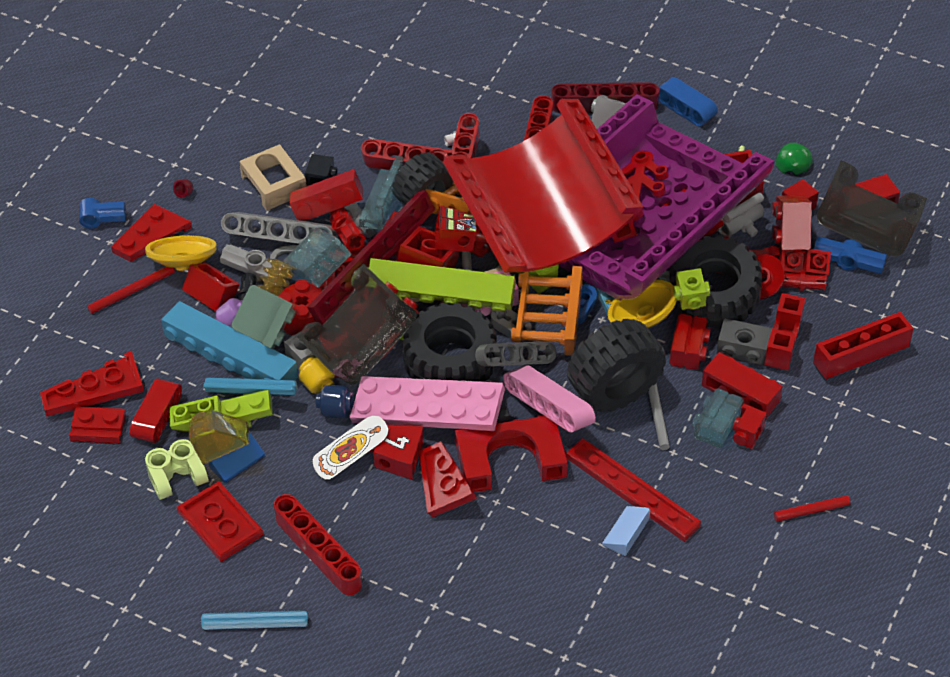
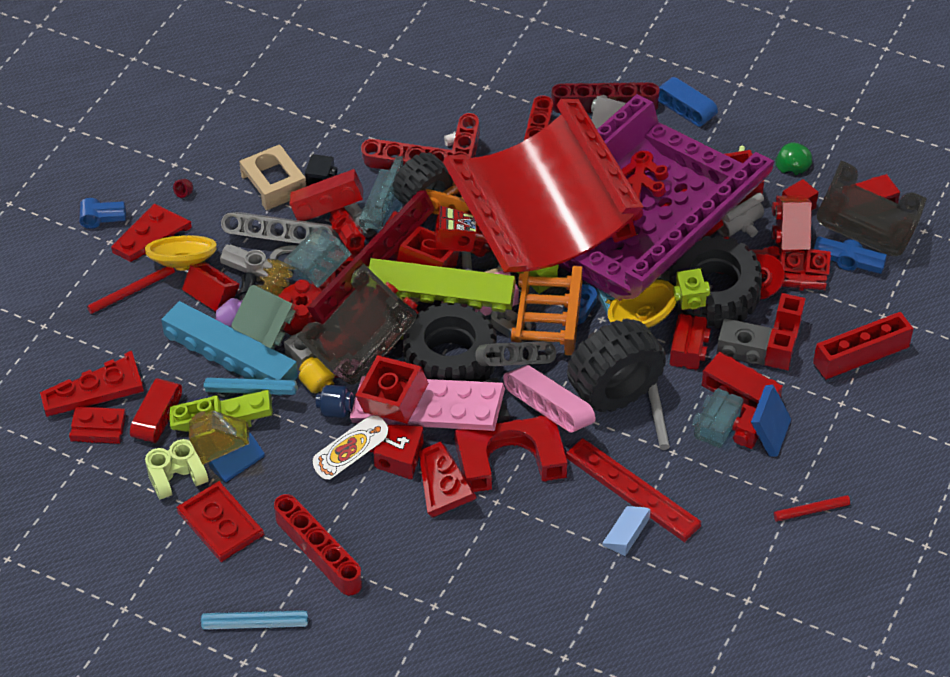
none -> red brick [355,355,429,424]
none -> blue tile [751,385,791,457]

